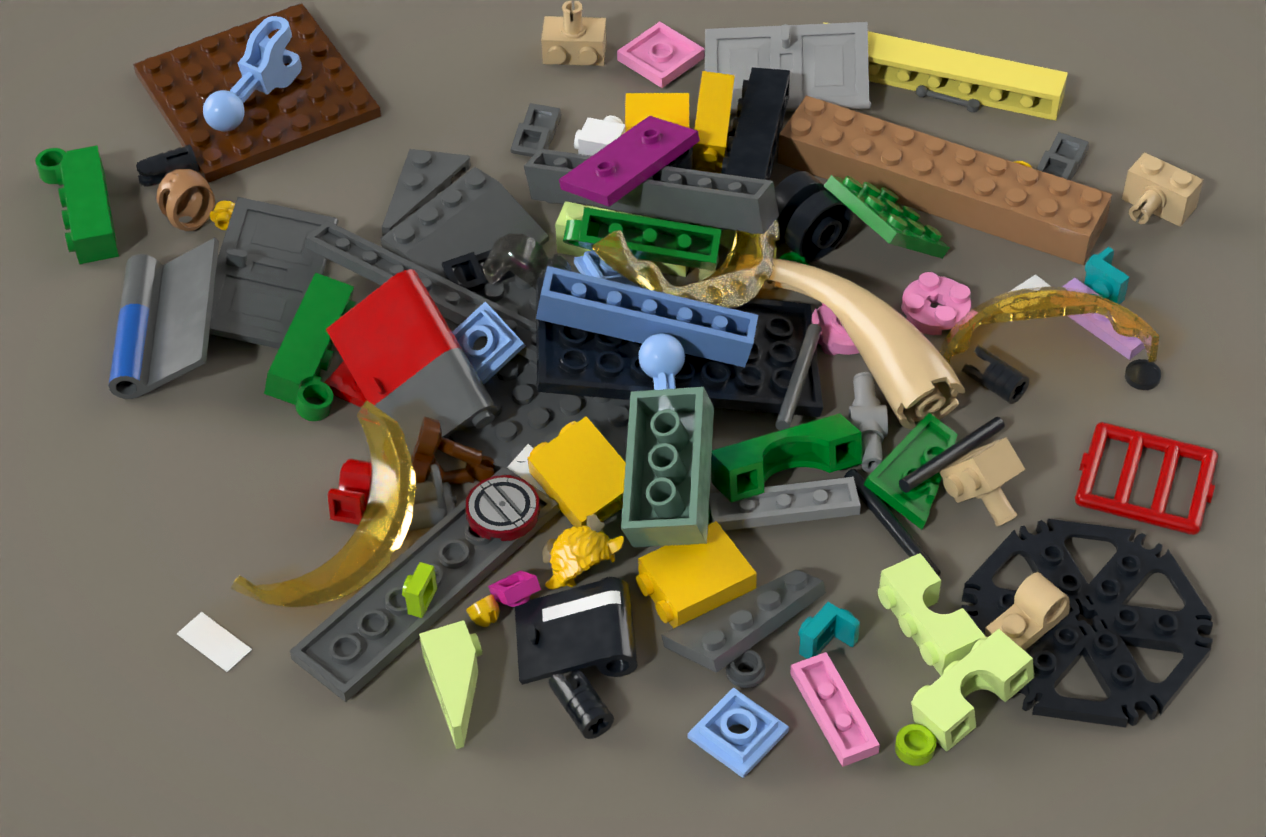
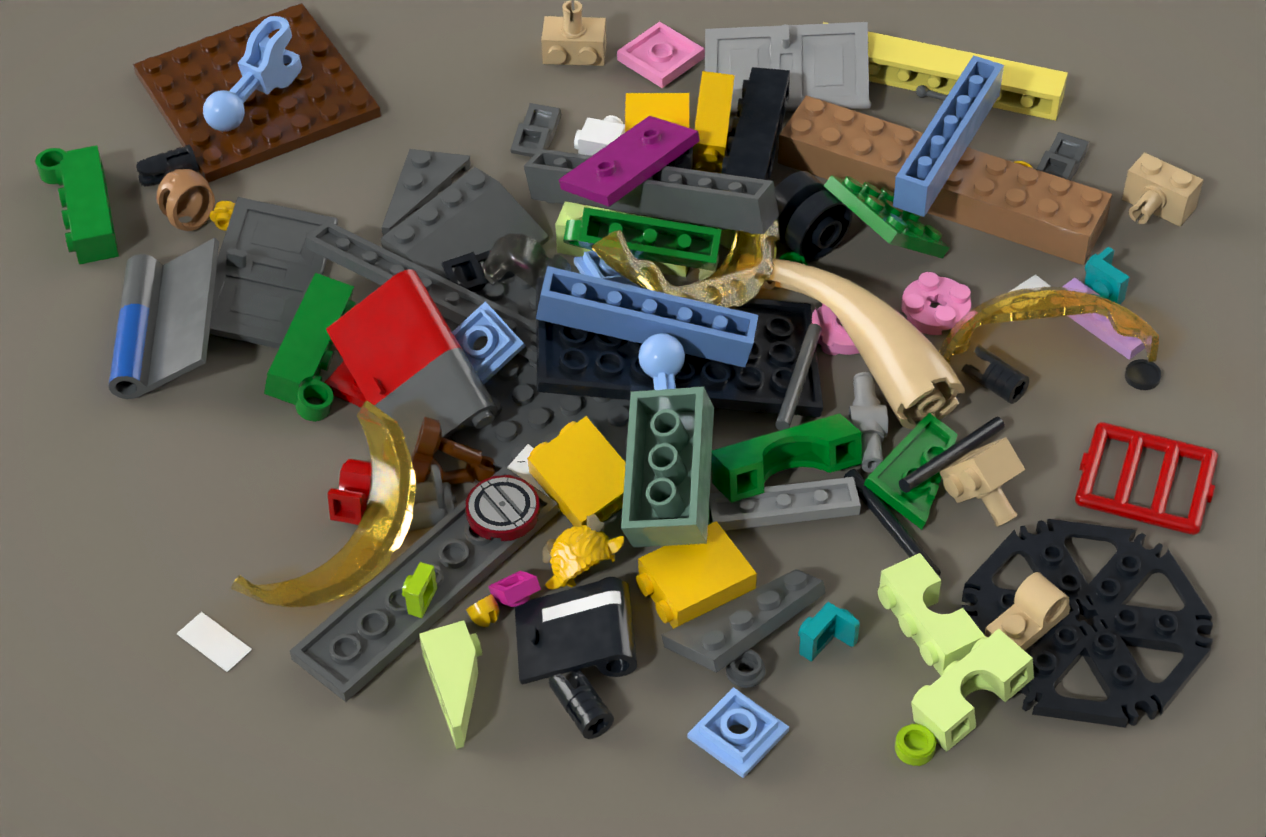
bright pink plate [790,652,880,767] -> none
none -> medium blue brick [893,55,1004,217]

